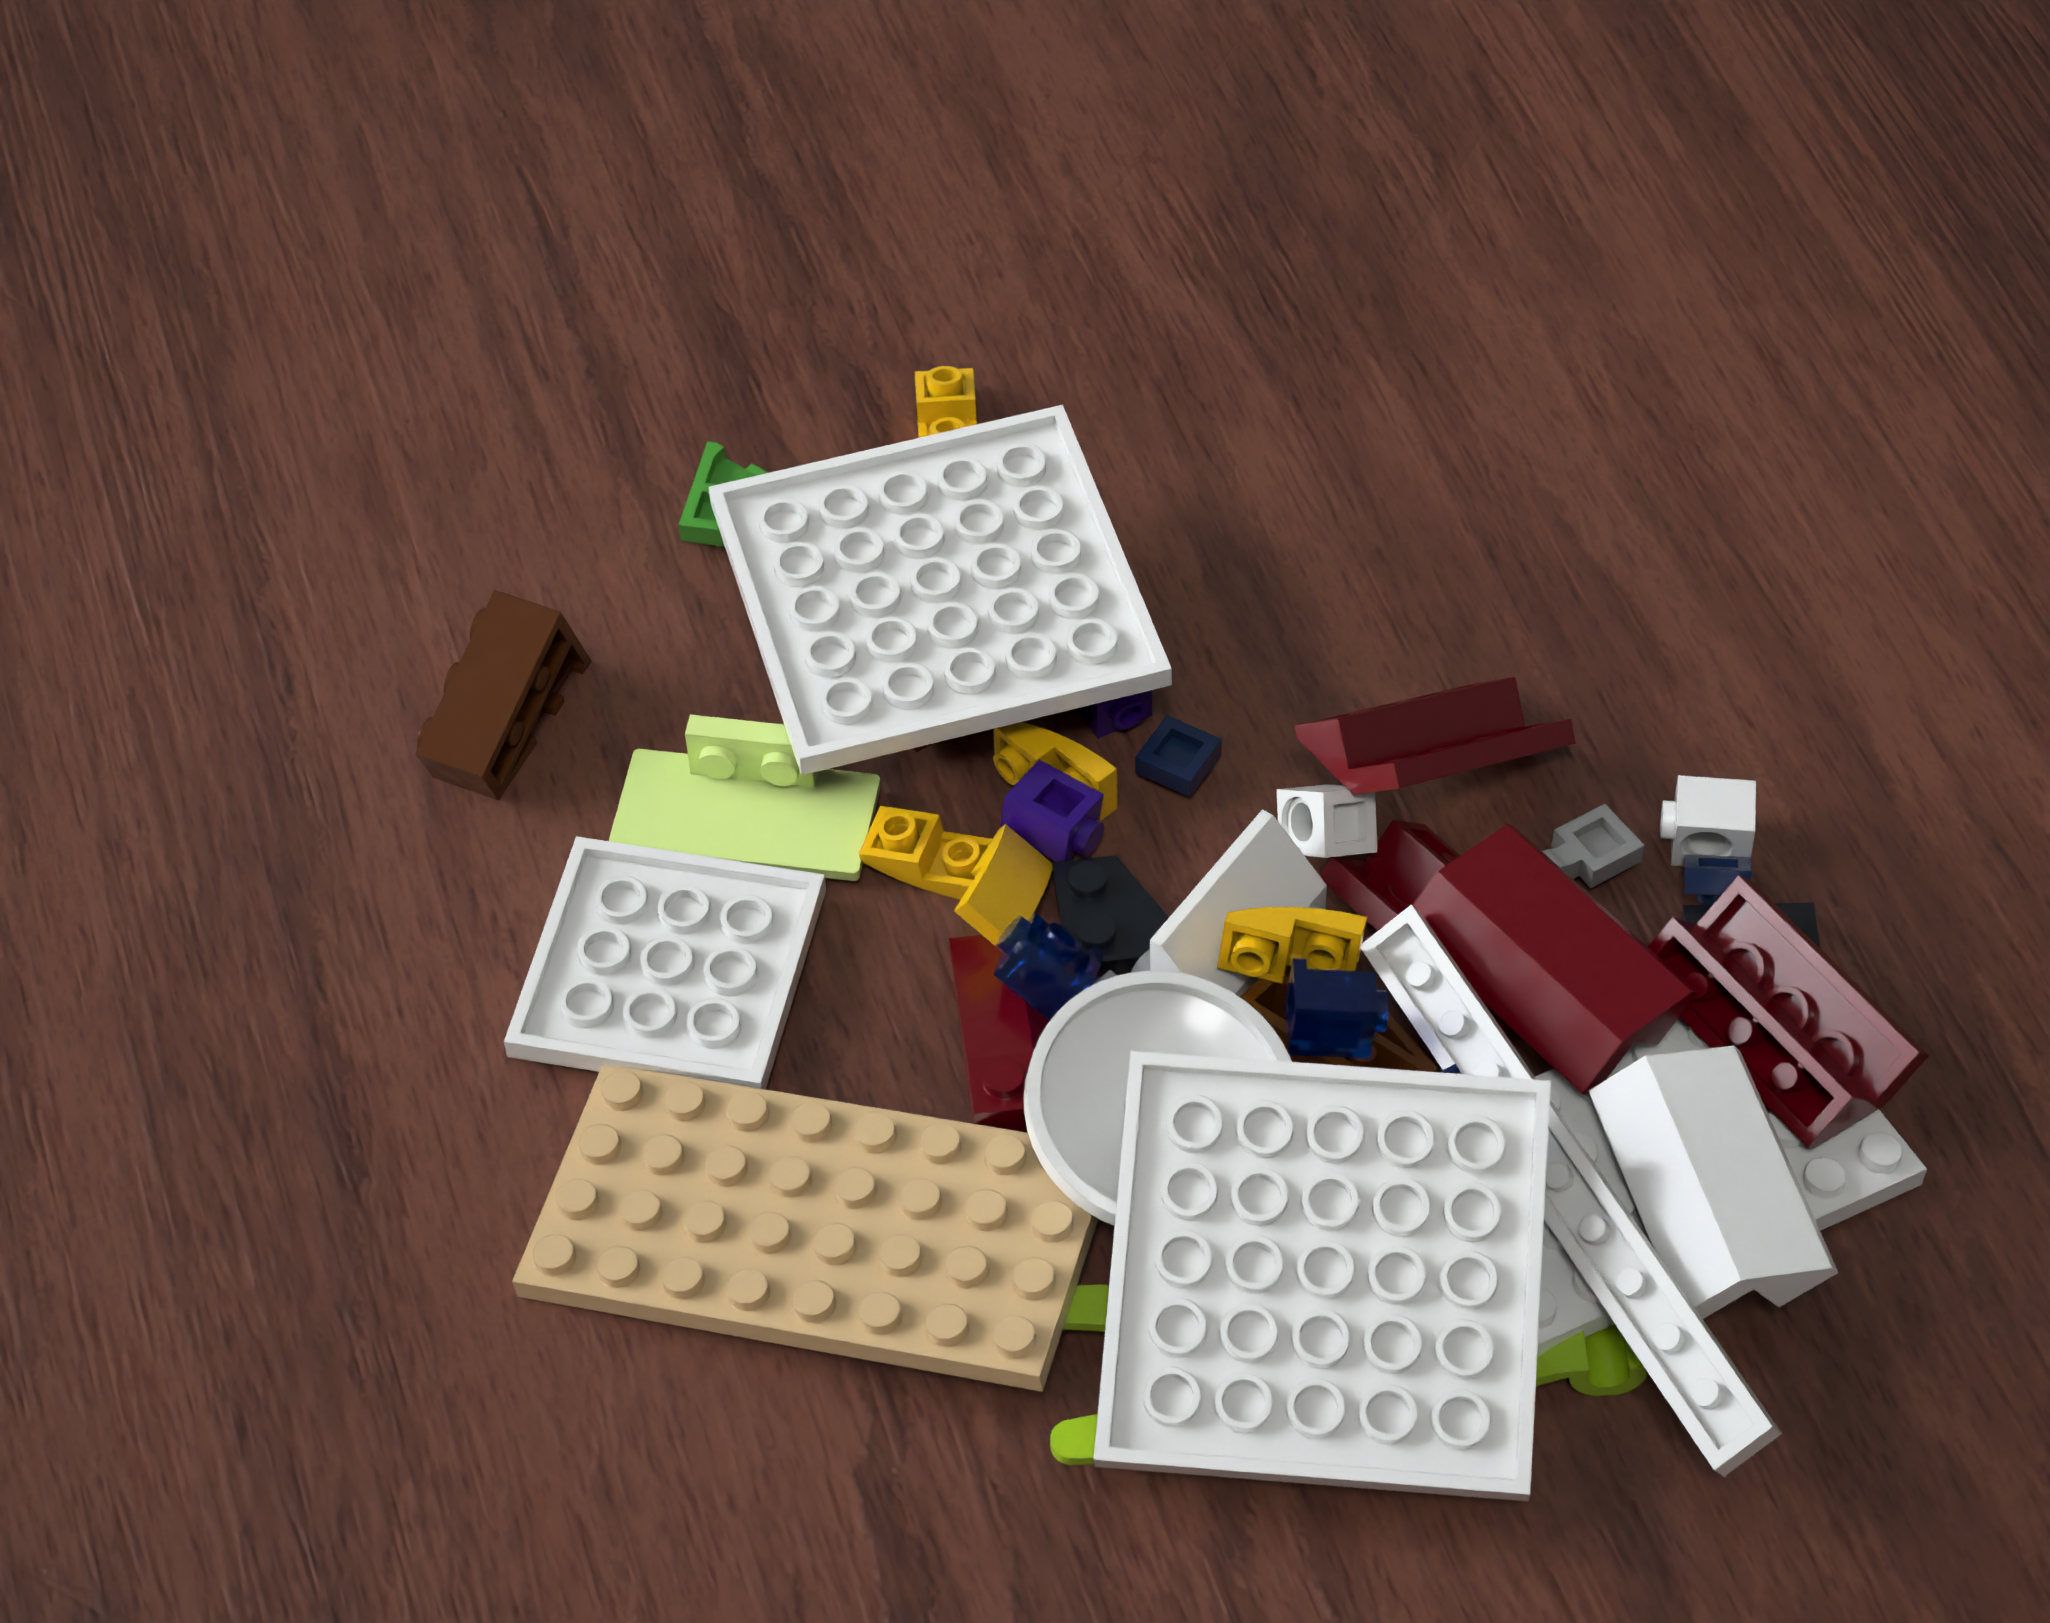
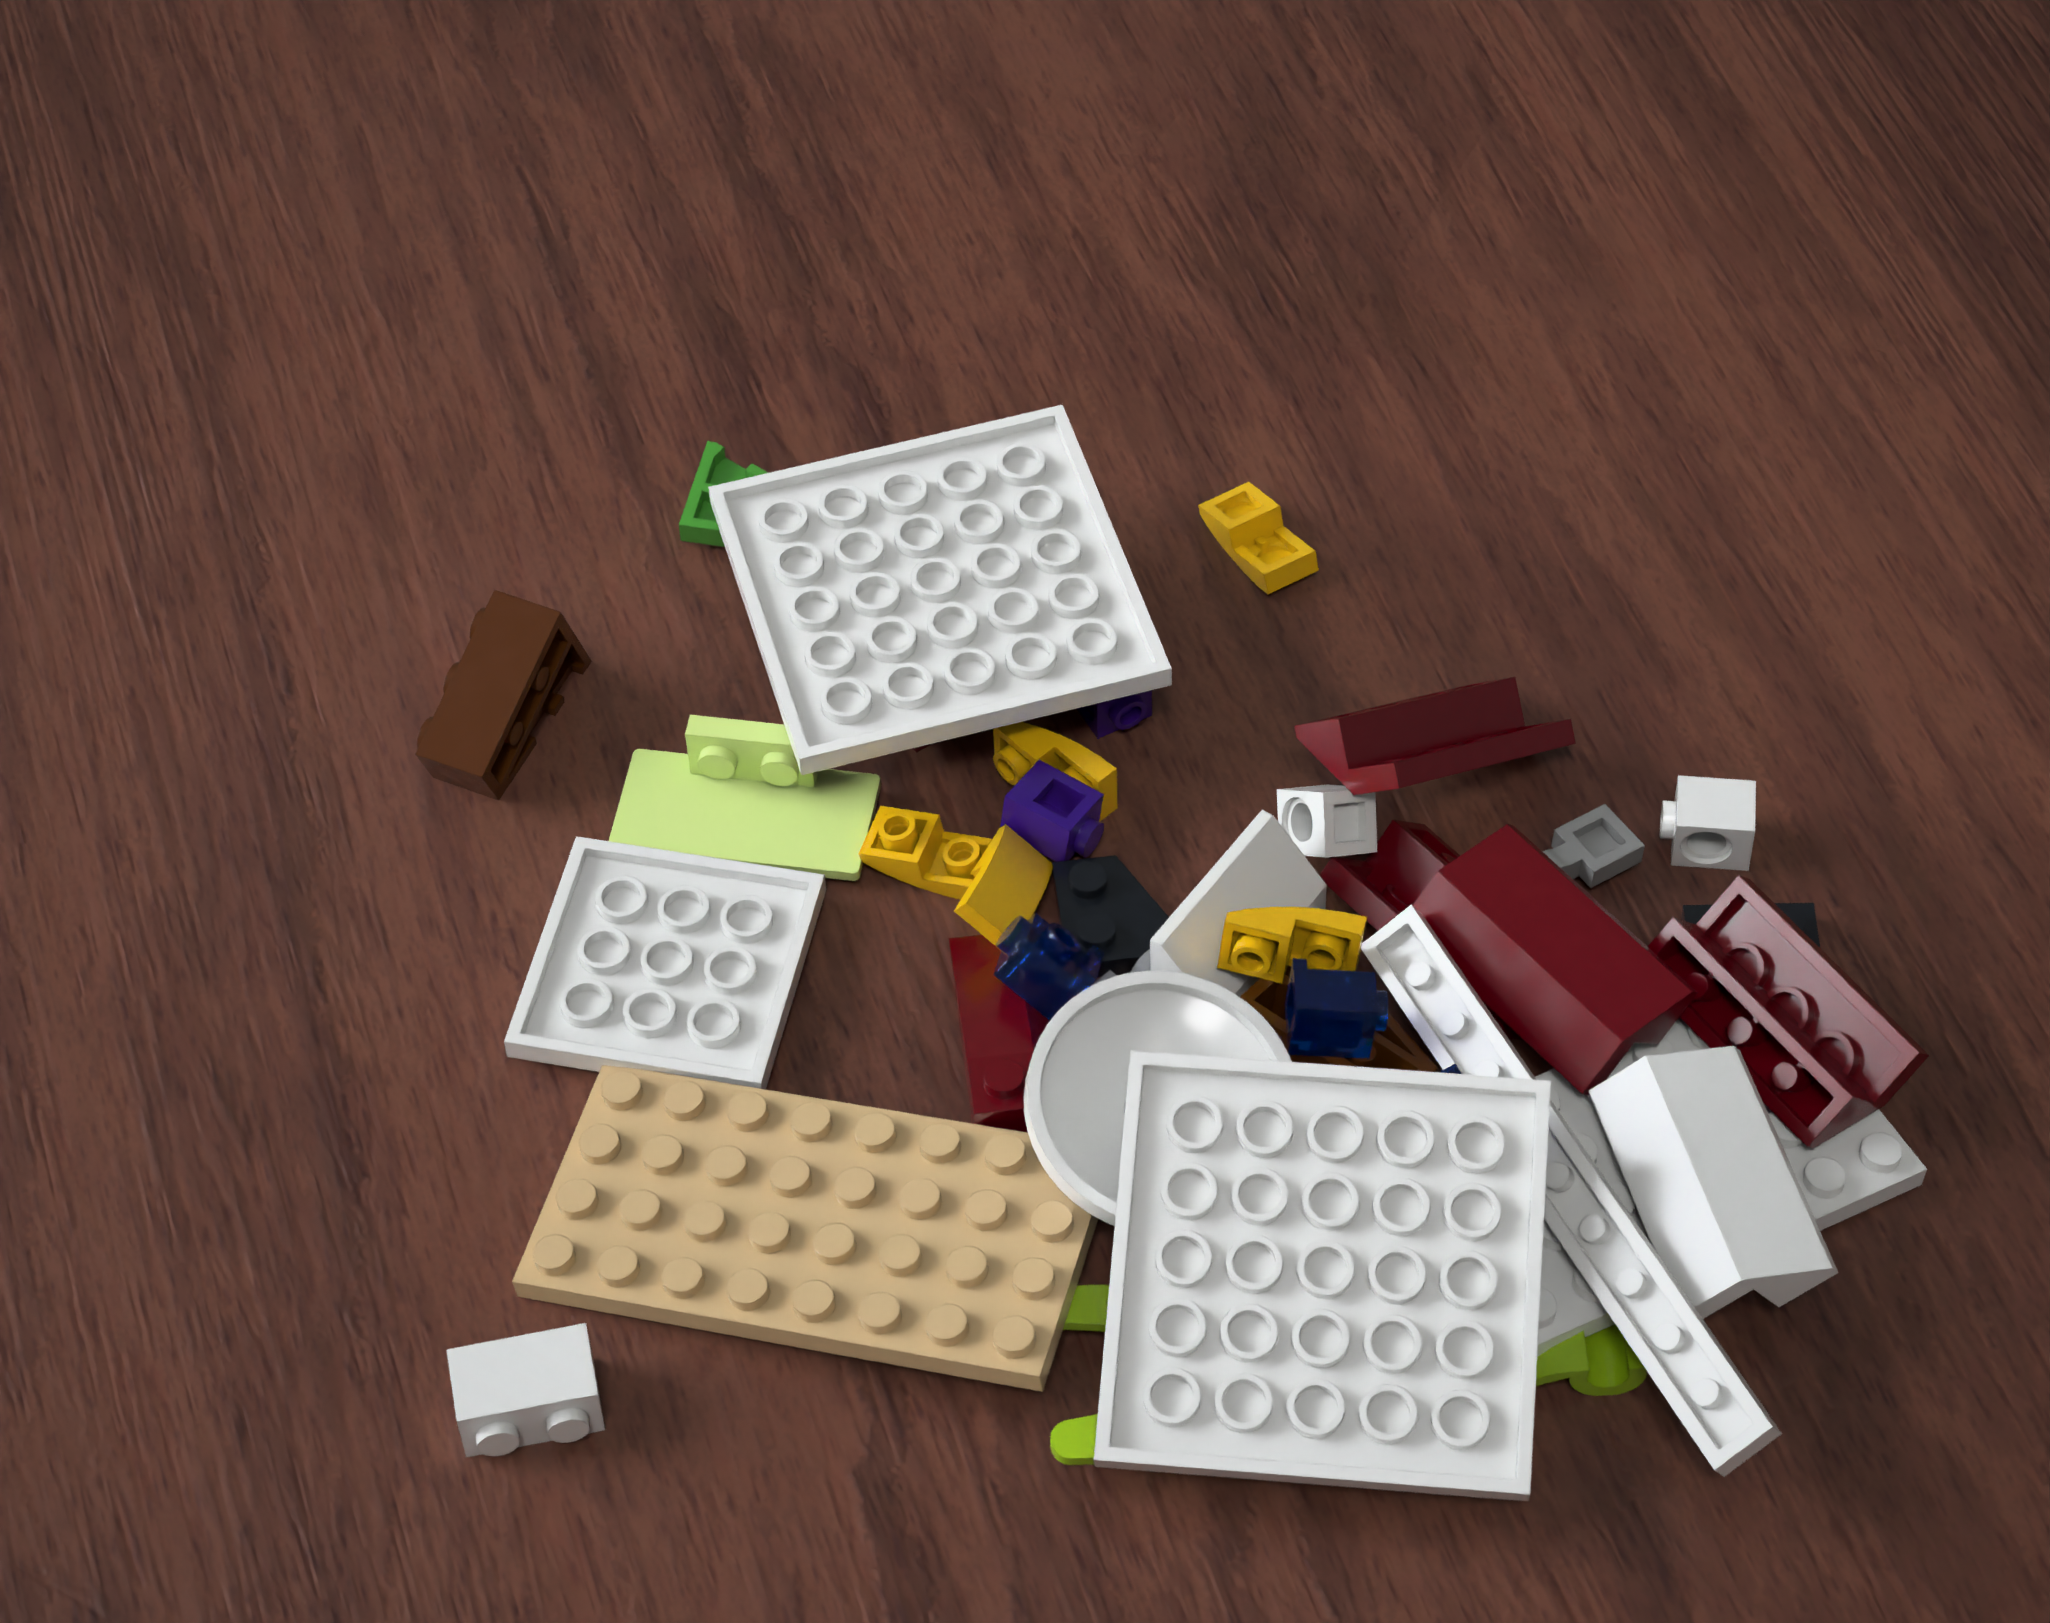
yellow slope [915,366,977,438] -> none
dark blue plate [1135,715,1222,797] -> none
dark blue plate [1684,854,1752,905] -> none
none -> white brick [446,1323,605,1457]
none -> yellow slope [1198,482,1319,595]

